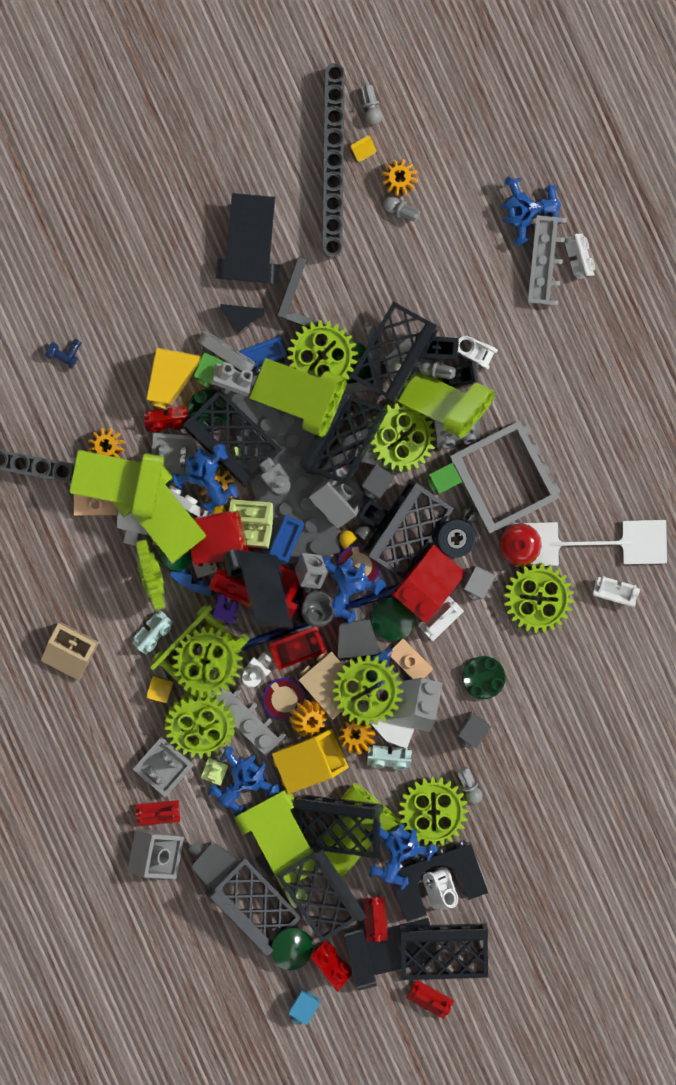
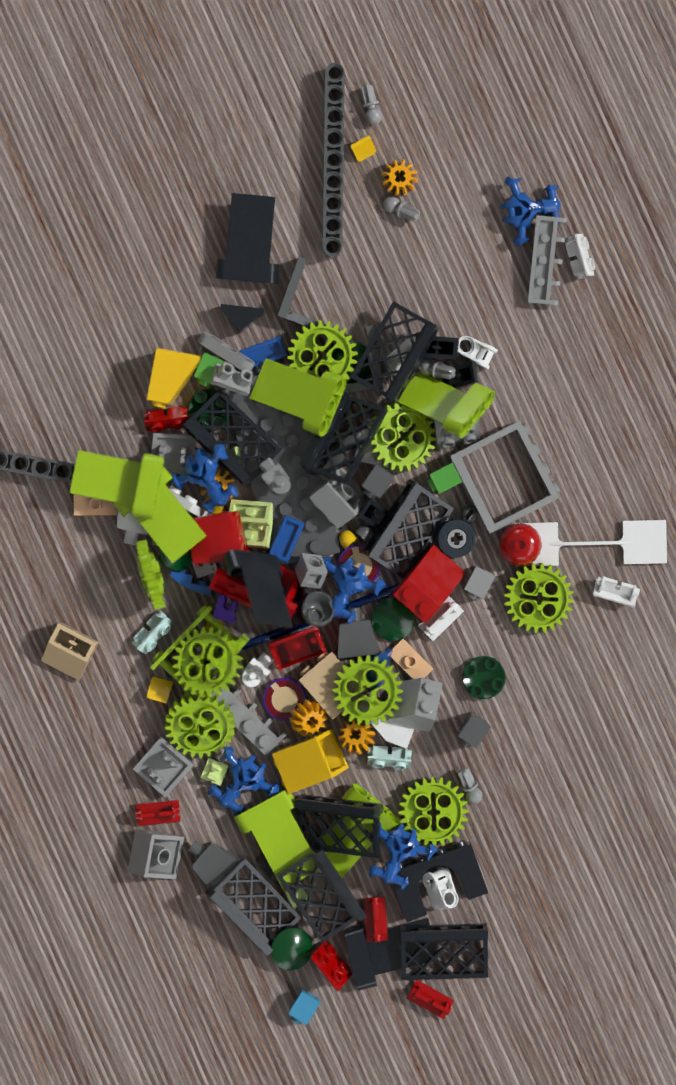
dark blue piece [45,339,82,369] -> none
light orange gear [88,428,125,458] -> none

